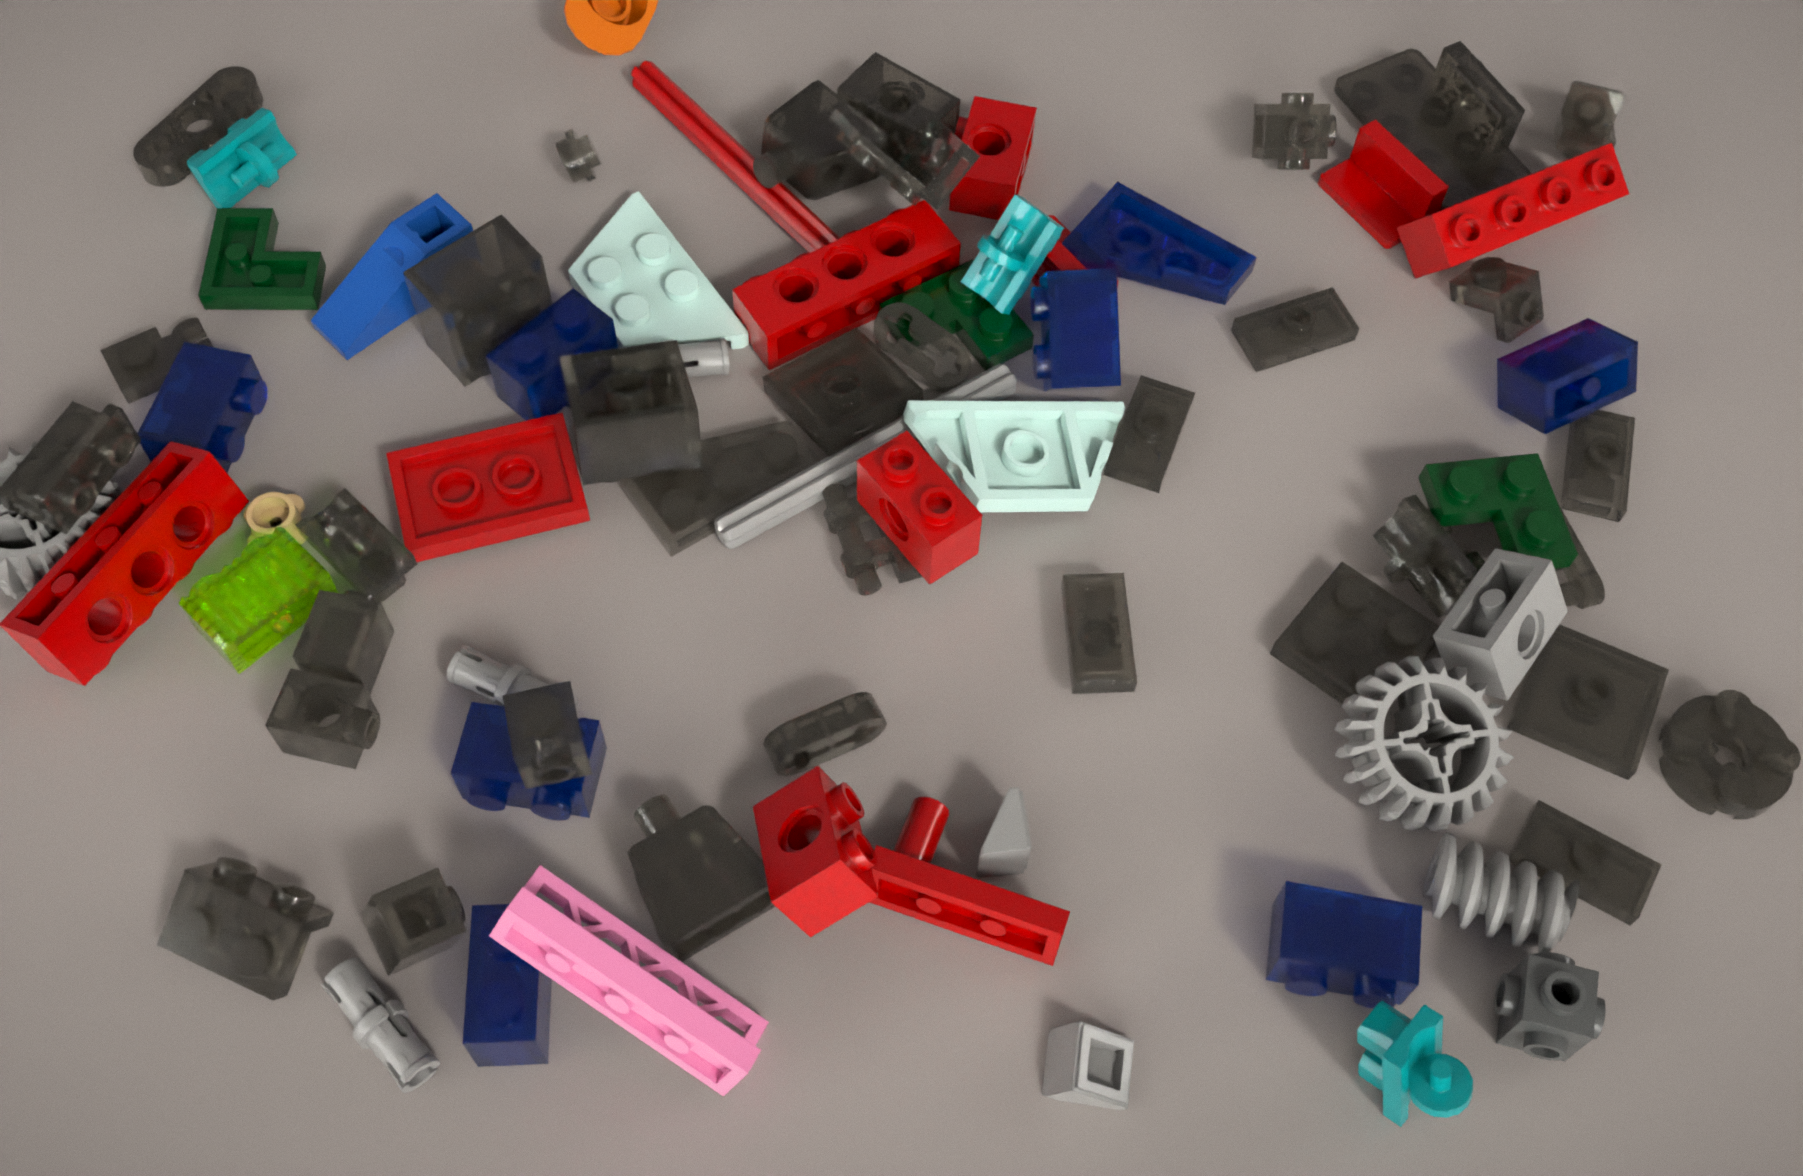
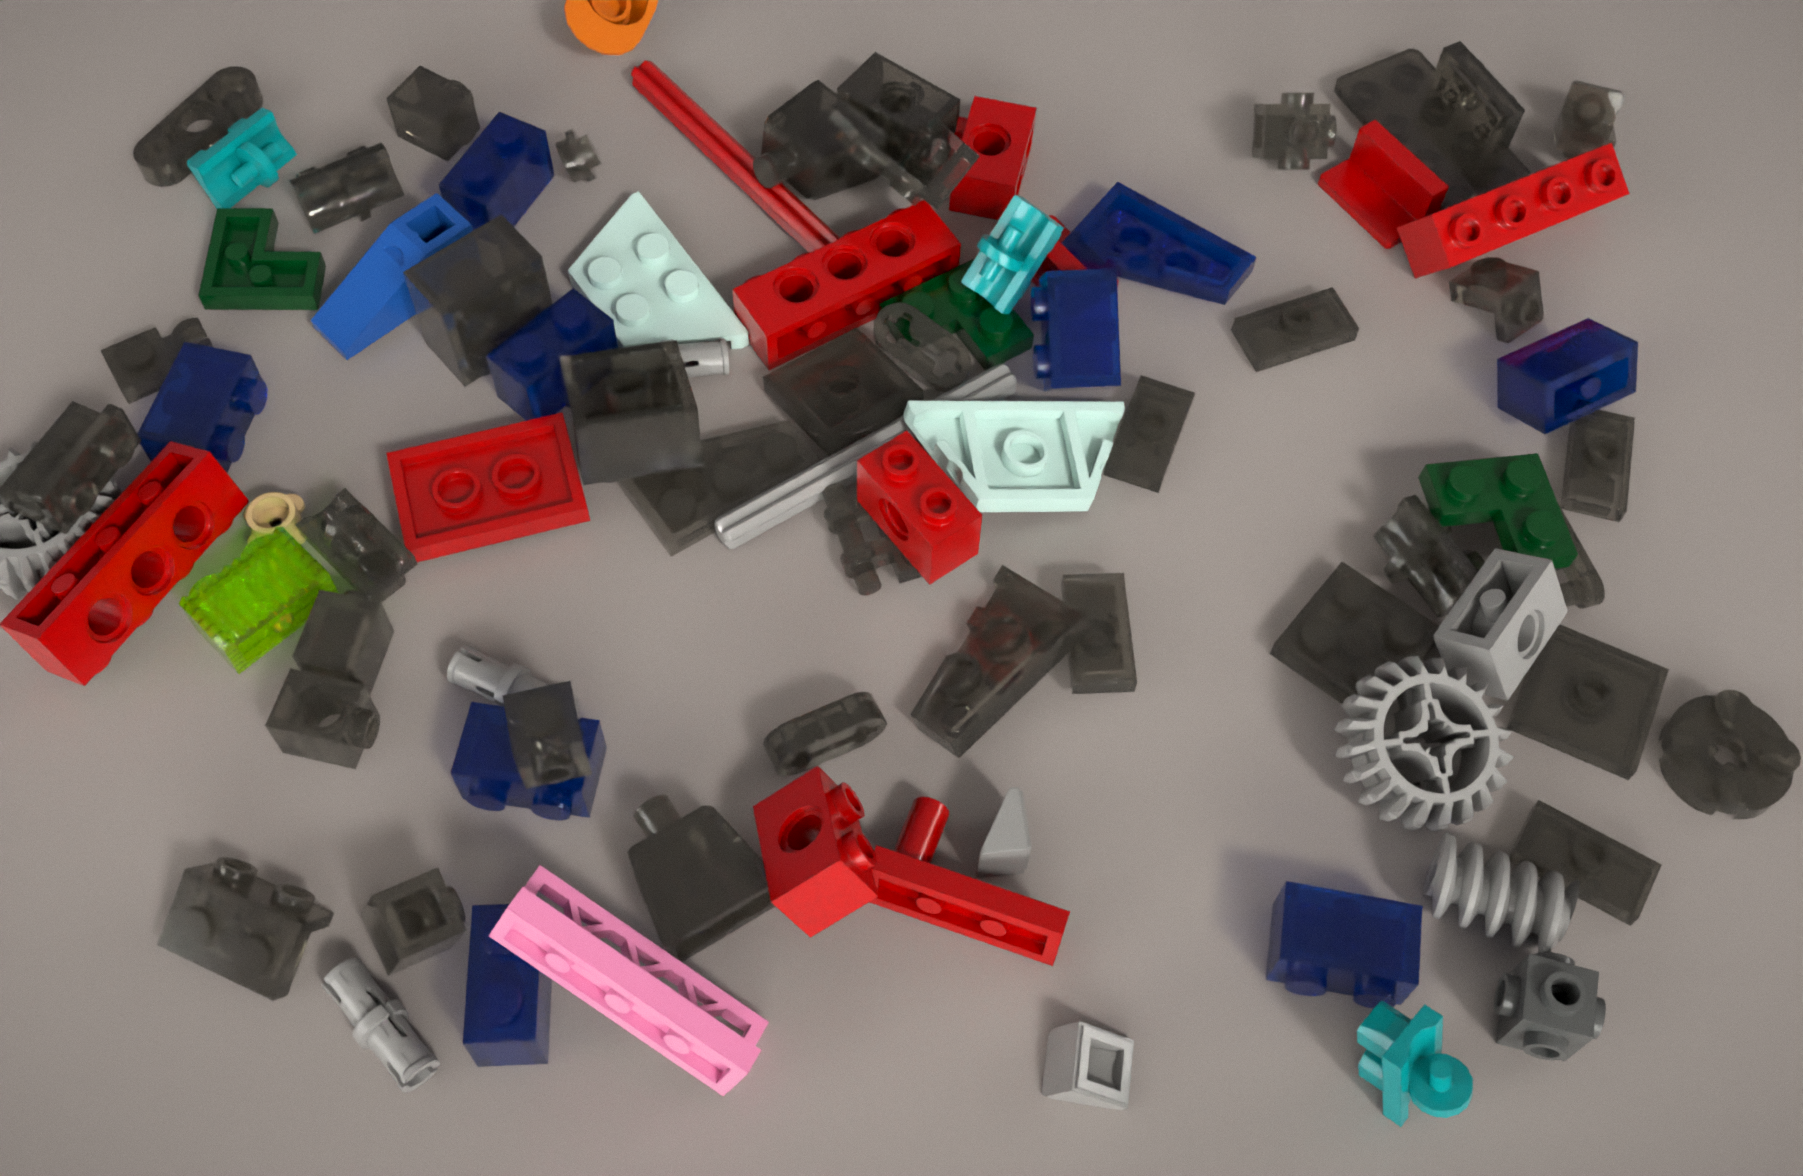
none -> clear smoke hips [289,142,405,234]
none -> clear smoke brick [386,66,480,162]
none -> clear blue brick [439,112,555,248]
none -> clear smoke wing [910,565,1092,759]

